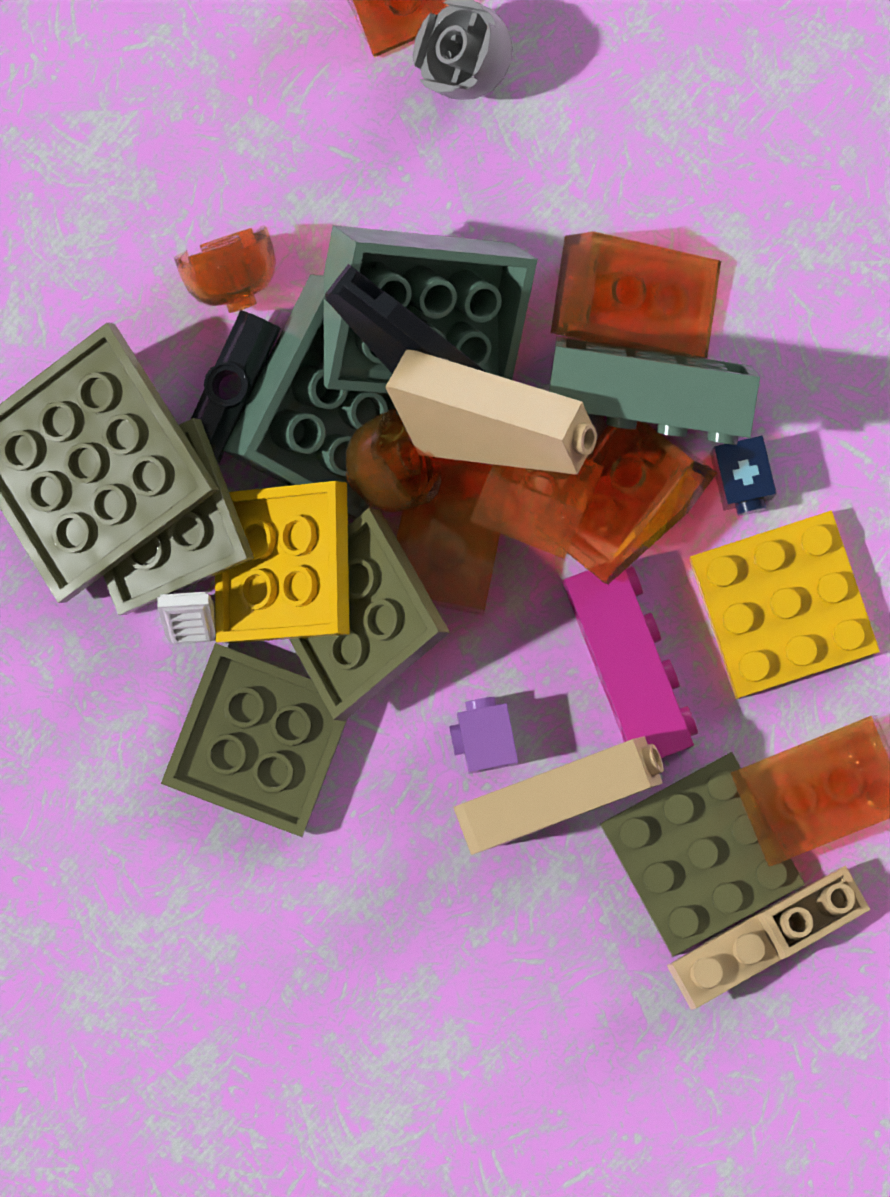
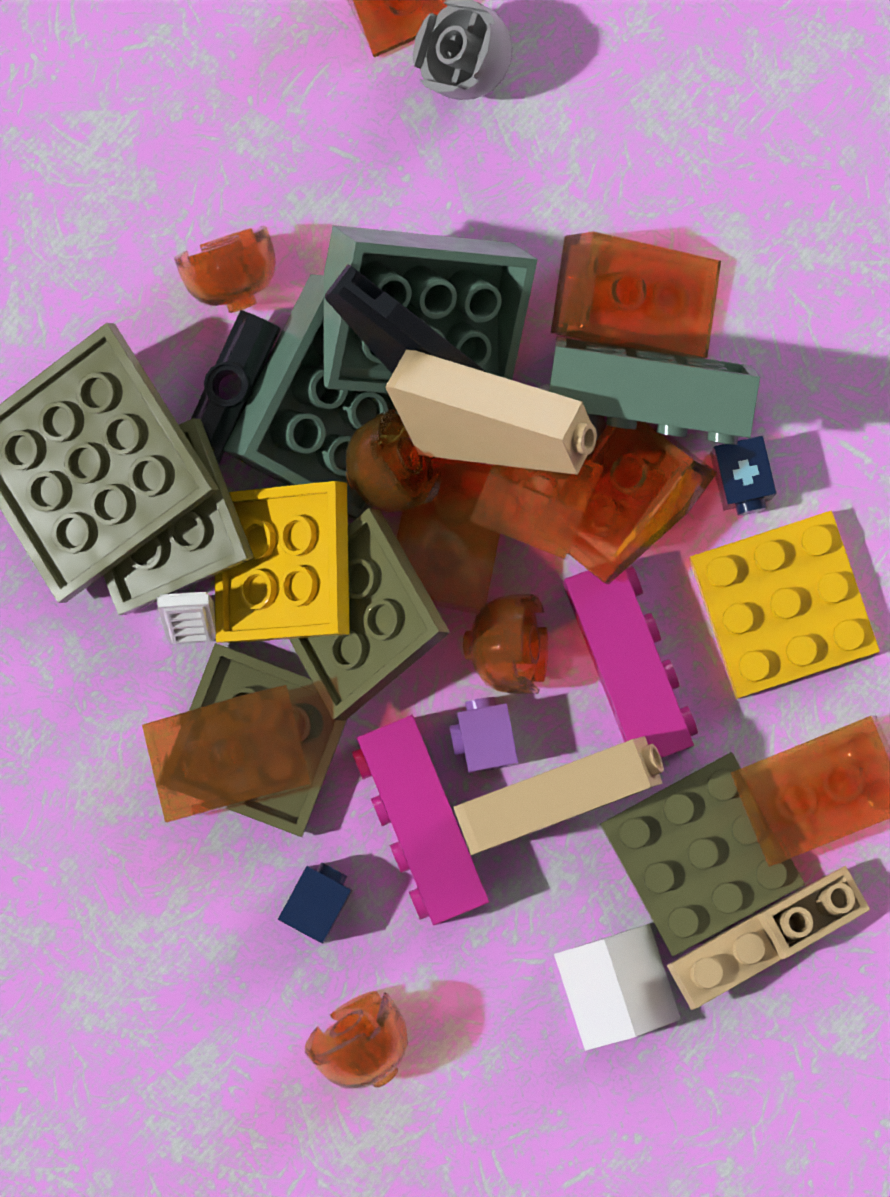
none -> clear orange slope [142,685,313,823]
none -> dark blue brick [278,862,353,944]
none -> clear orange cylinder [305,991,408,1089]
none -> dark pink brick [352,714,489,925]
none -> clear orange cylinder [463,594,548,694]
none -> white slope [554,923,681,1051]

